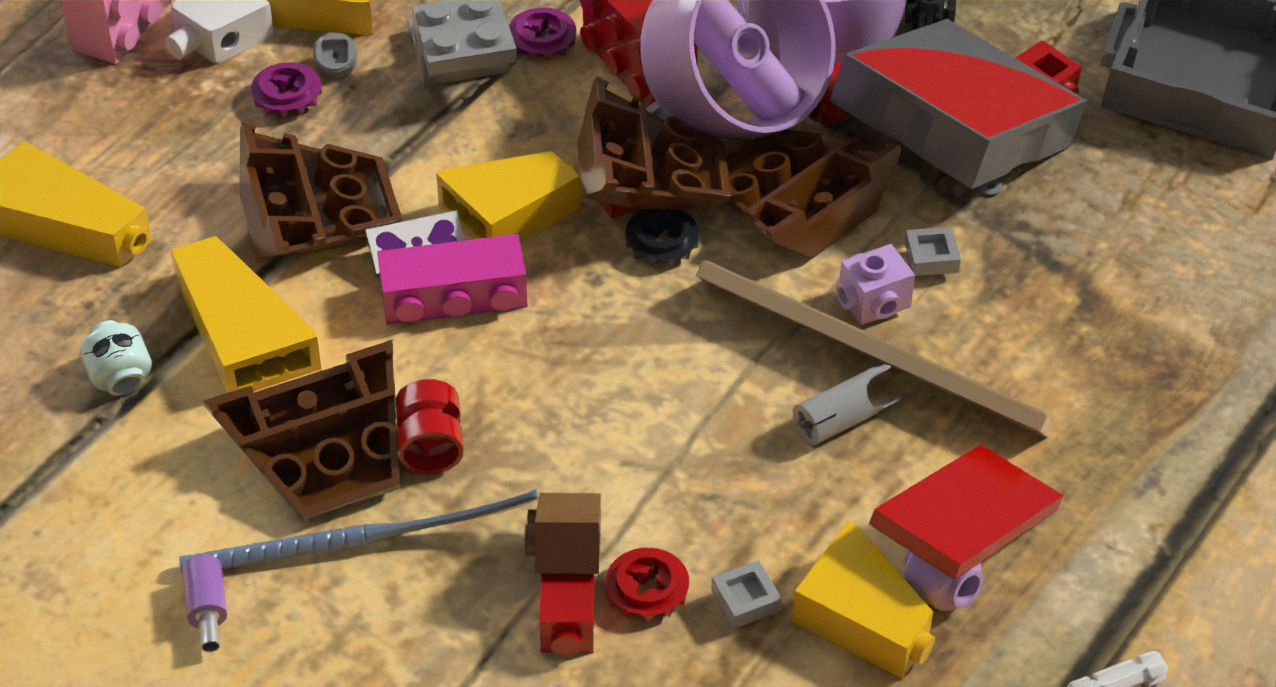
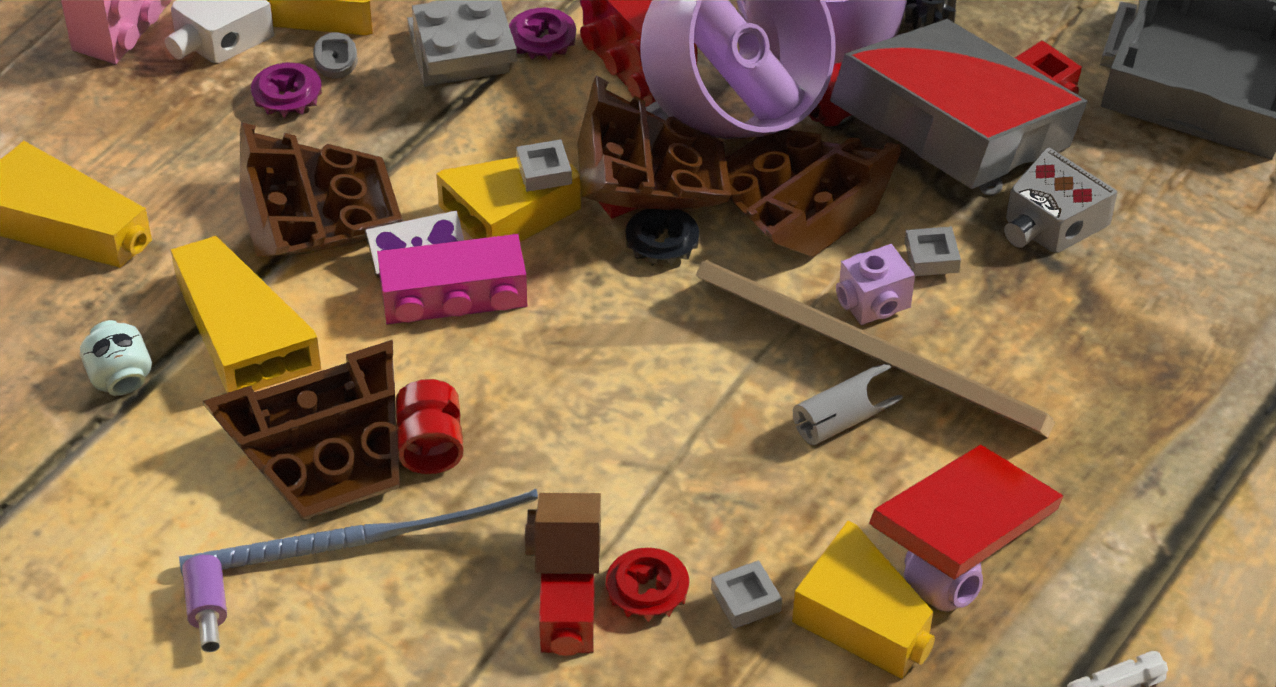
none -> light grey plate [516,139,572,192]
none -> light grey torso [1004,147,1118,253]

